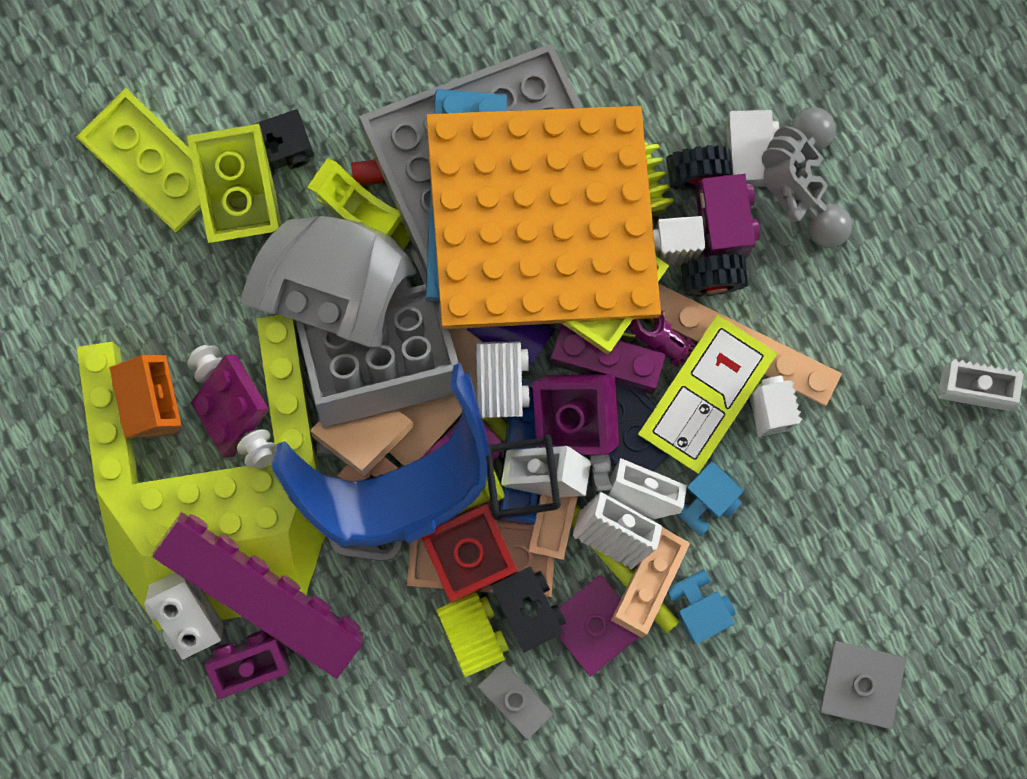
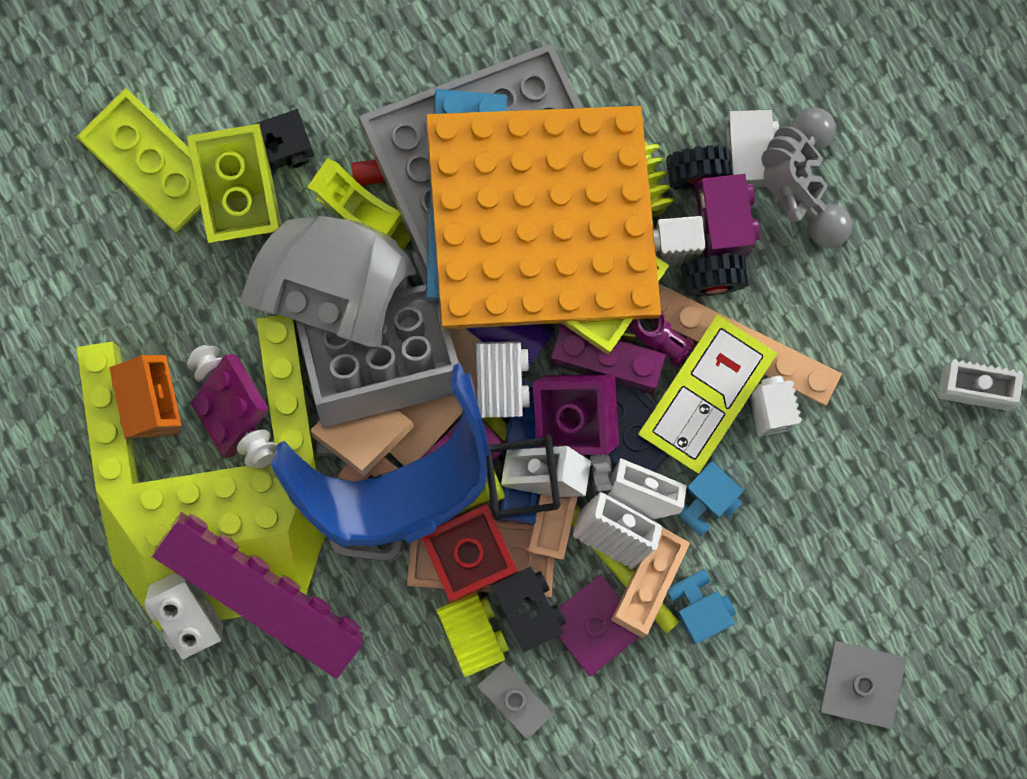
magenta brick [205,630,291,700] -> none

